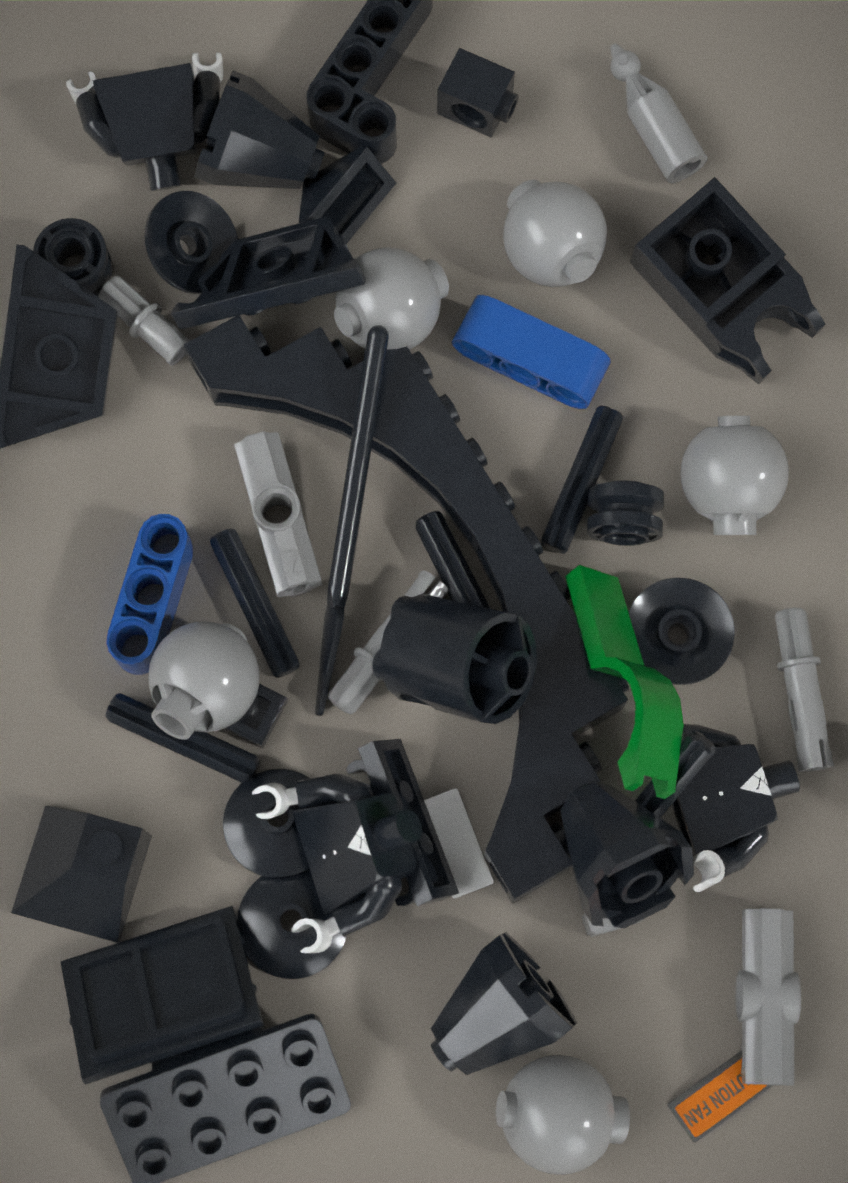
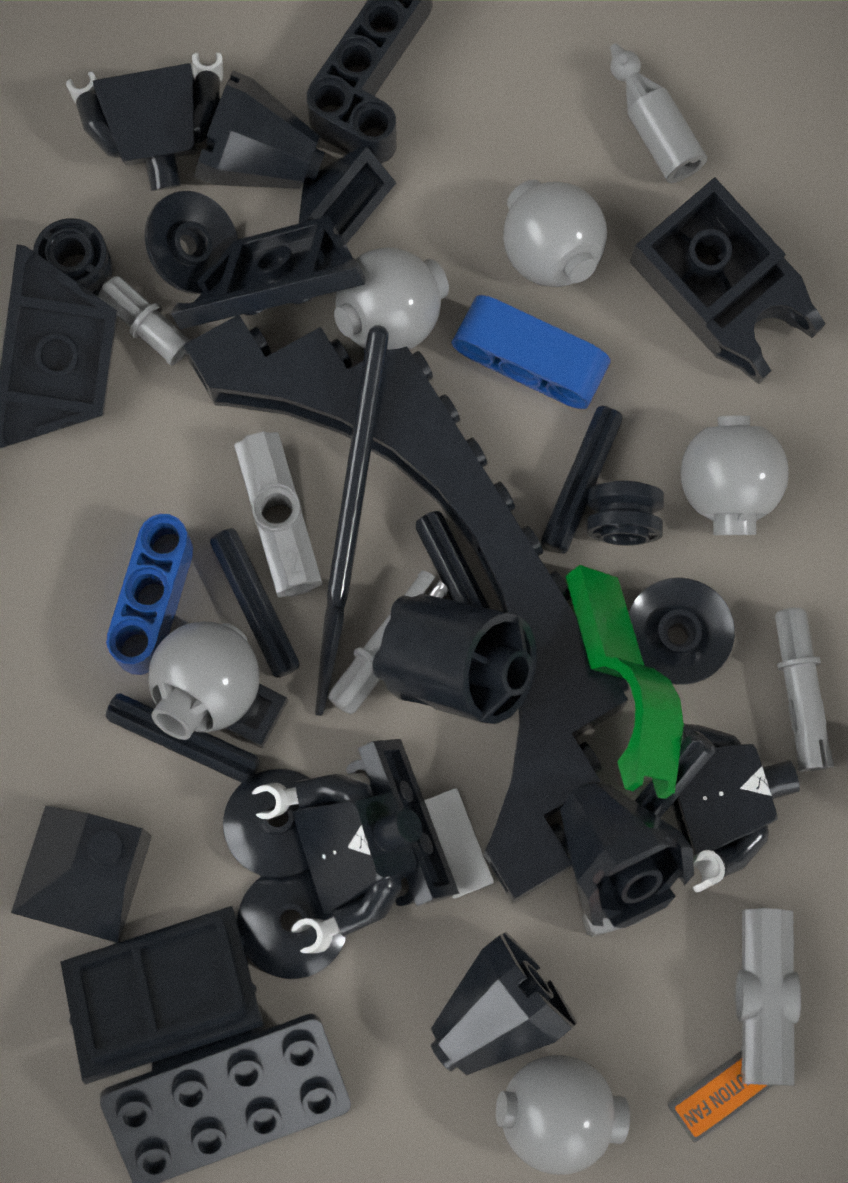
black brick [437,48,519,138] -> none

